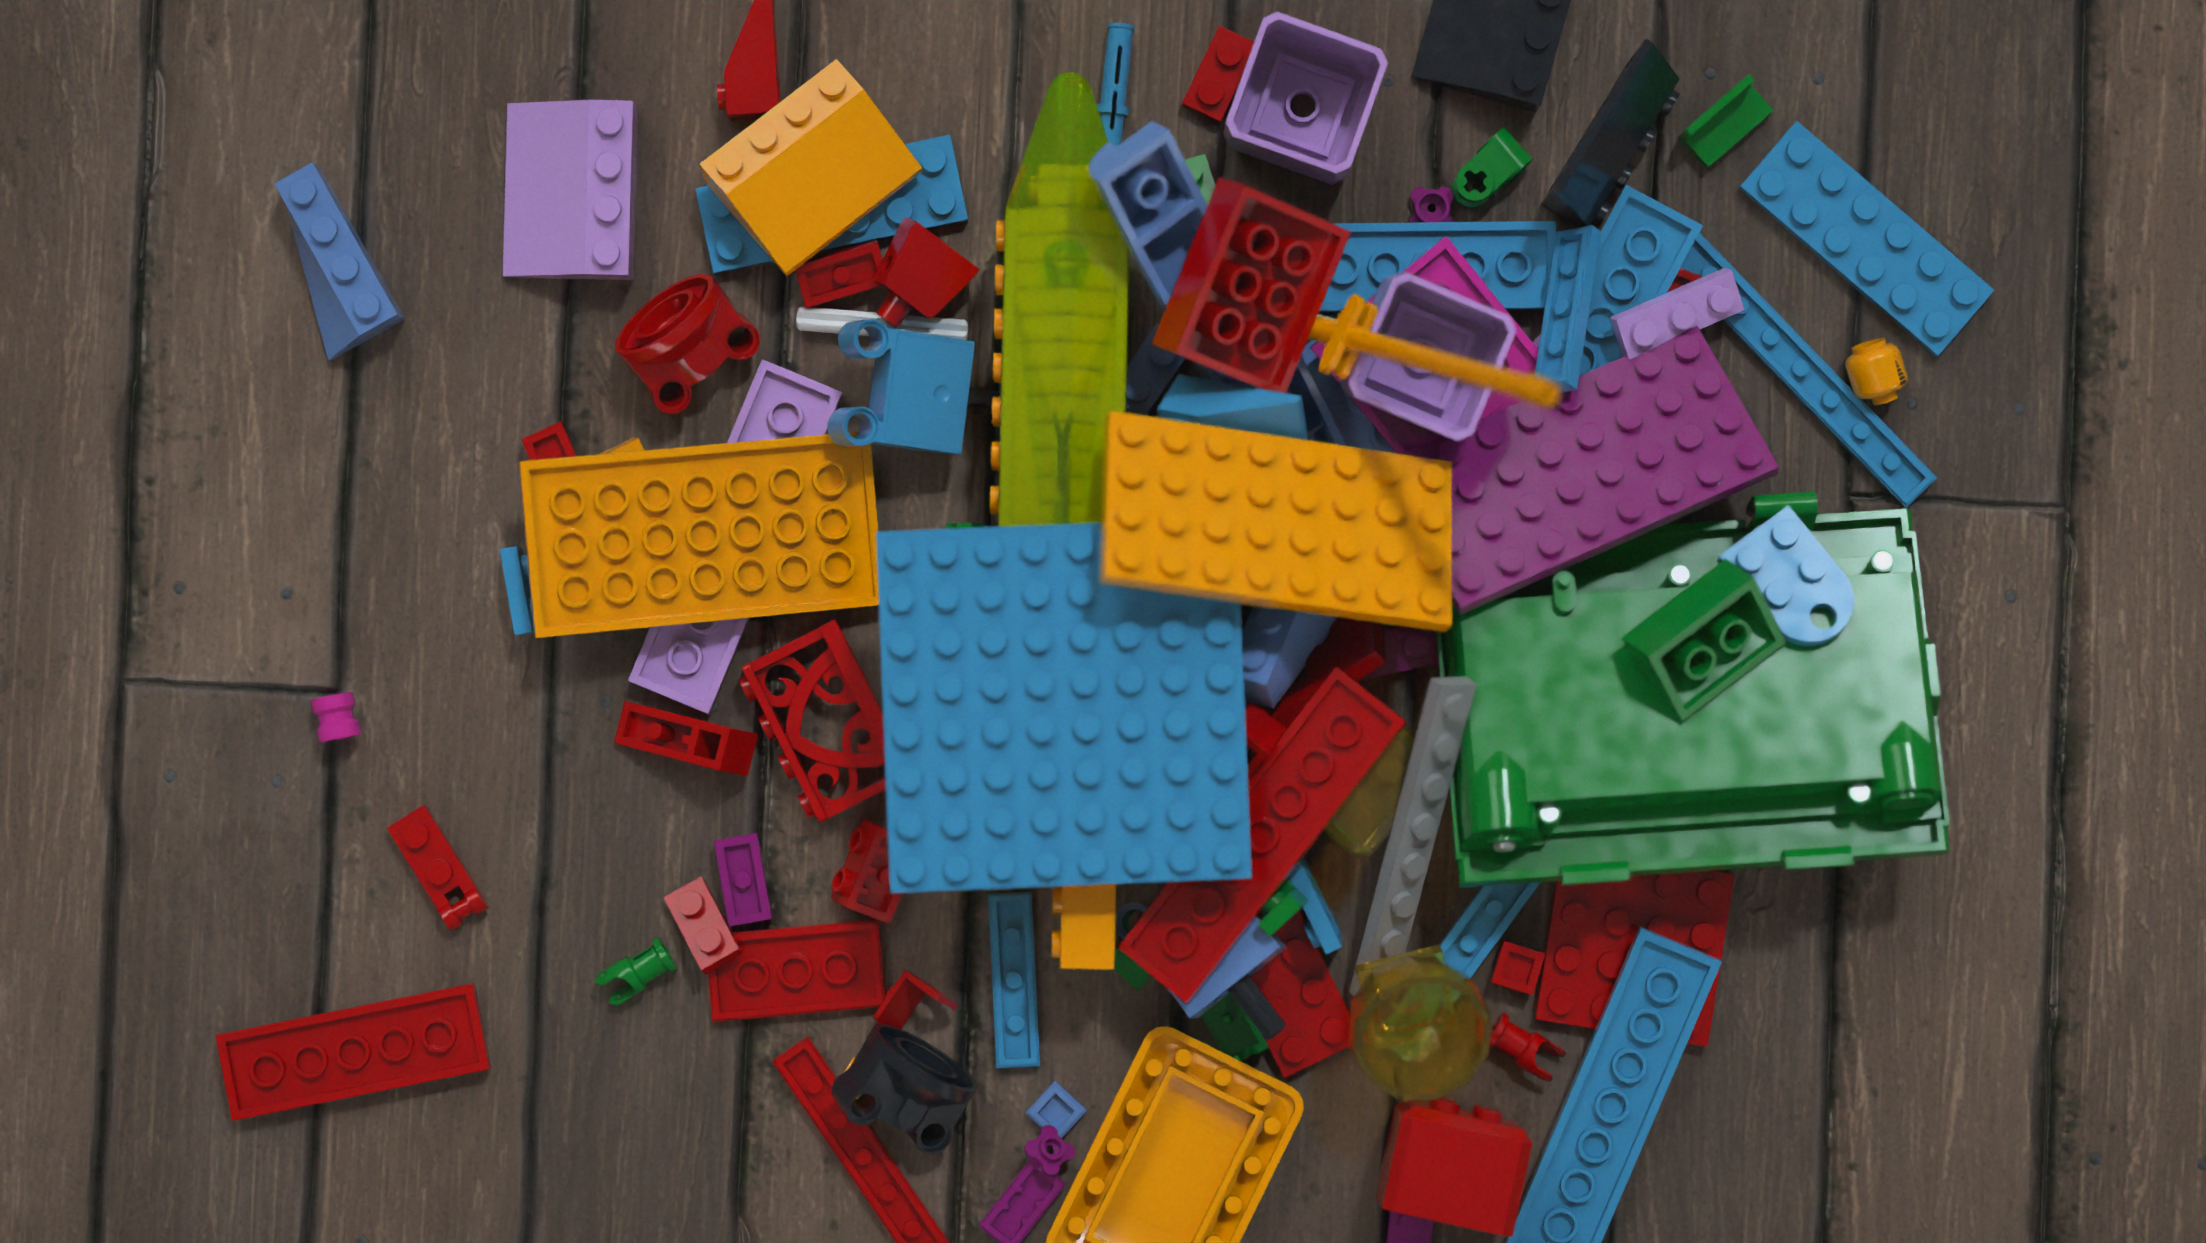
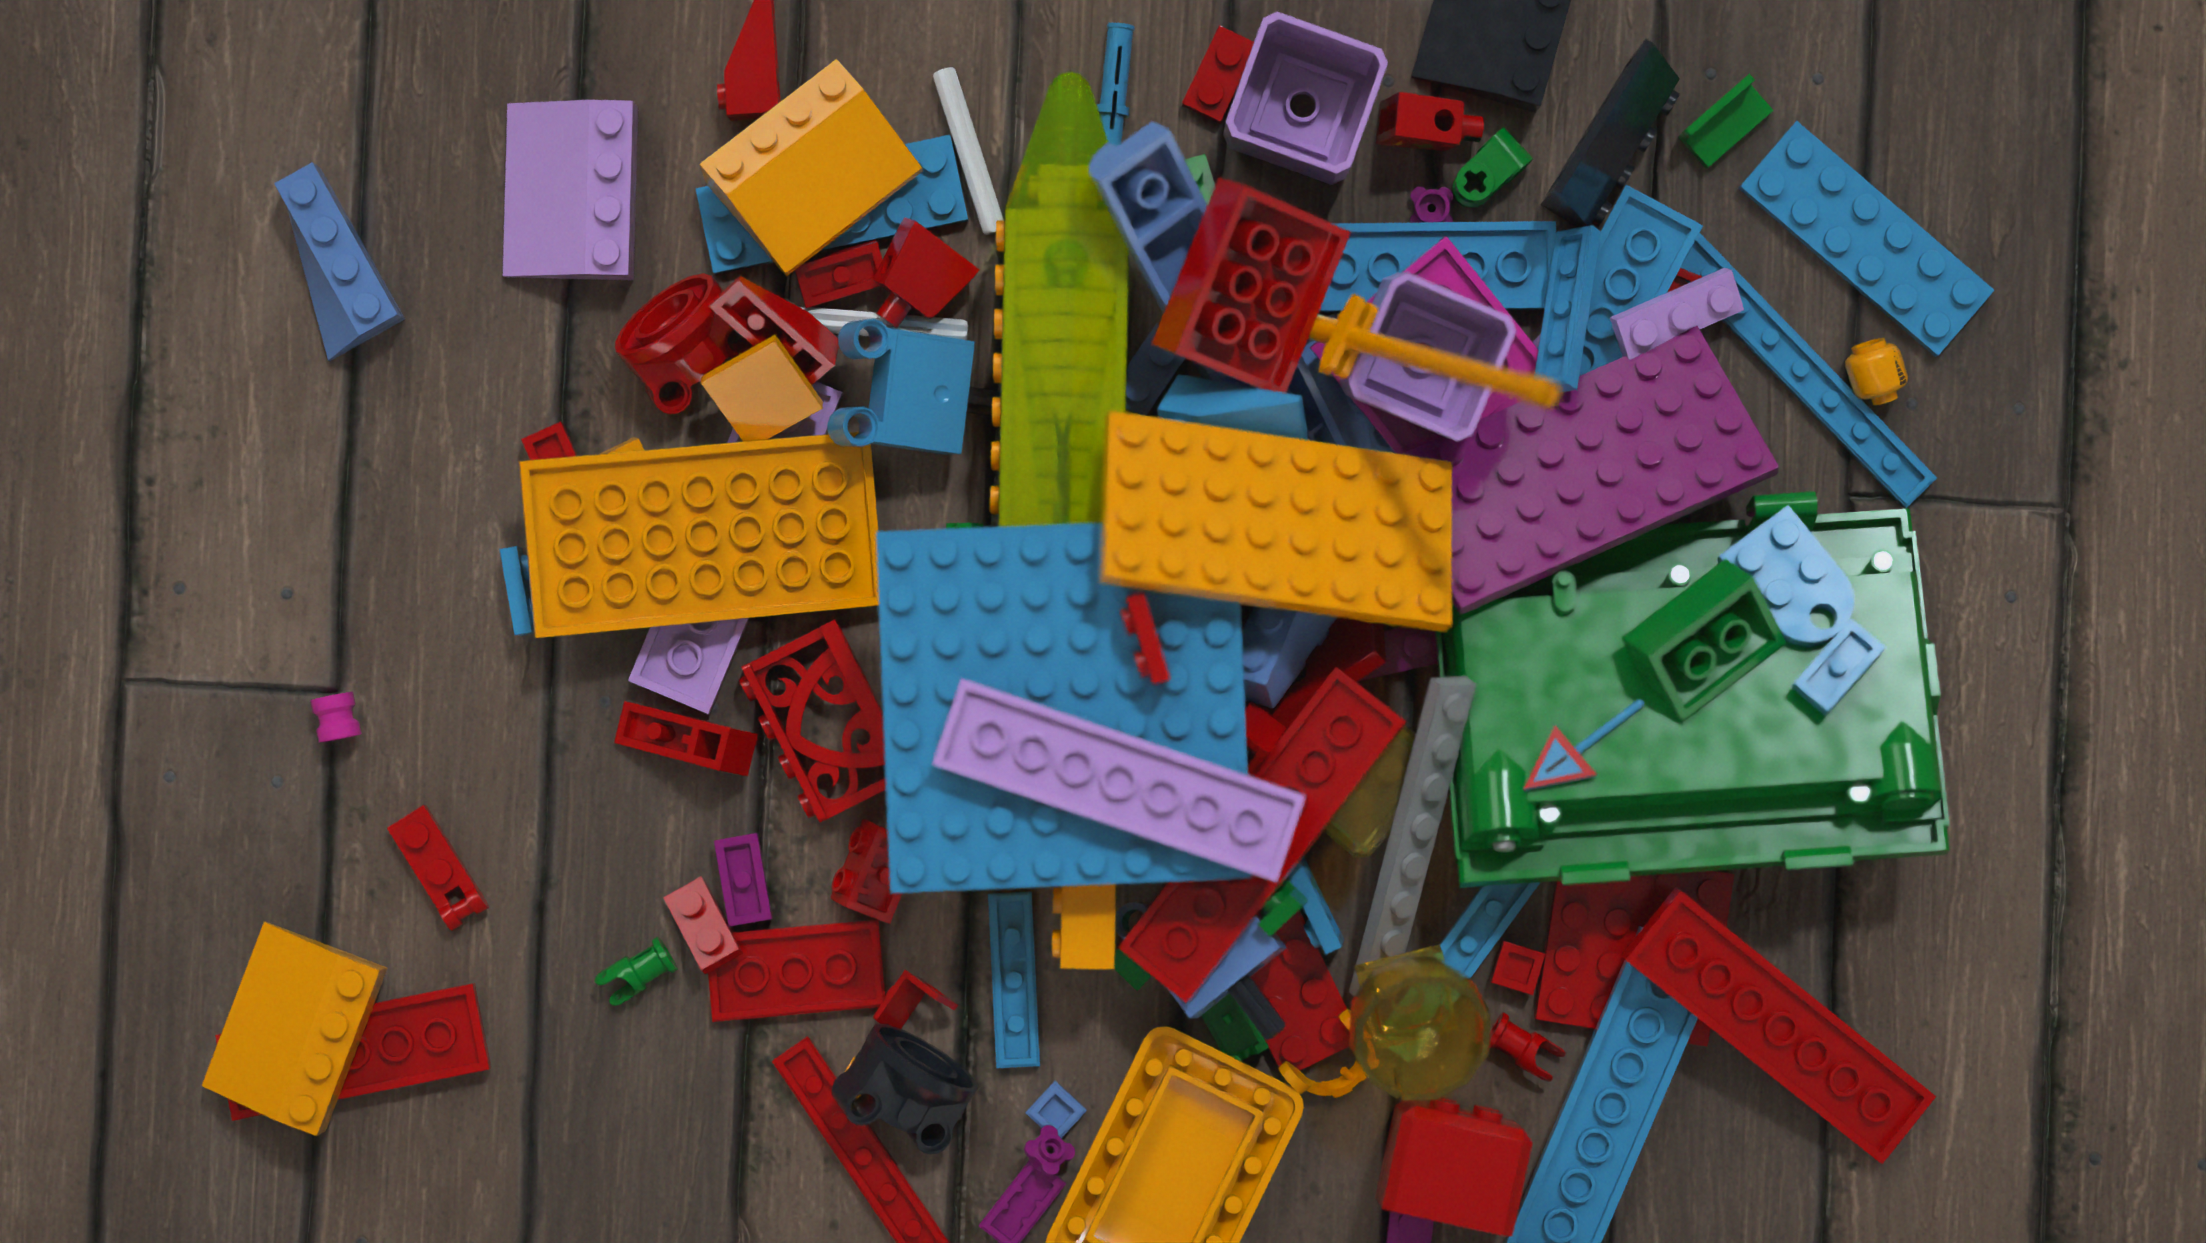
none -> light orange slope [201,921,388,1136]
none -> light orange tile [701,335,823,441]
none -> red slope [709,276,839,385]
none -> lavender plate [932,678,1306,882]
none -> white axle [933,67,1003,235]
none -> red plate [1120,592,1171,685]
none -> light orange piece [1278,1009,1373,1098]
none -> red torso [1376,92,1484,151]
none -> piece [1523,699,1644,791]
none -> red plate [1621,887,1937,1164]
none -> plate [1791,619,1886,716]

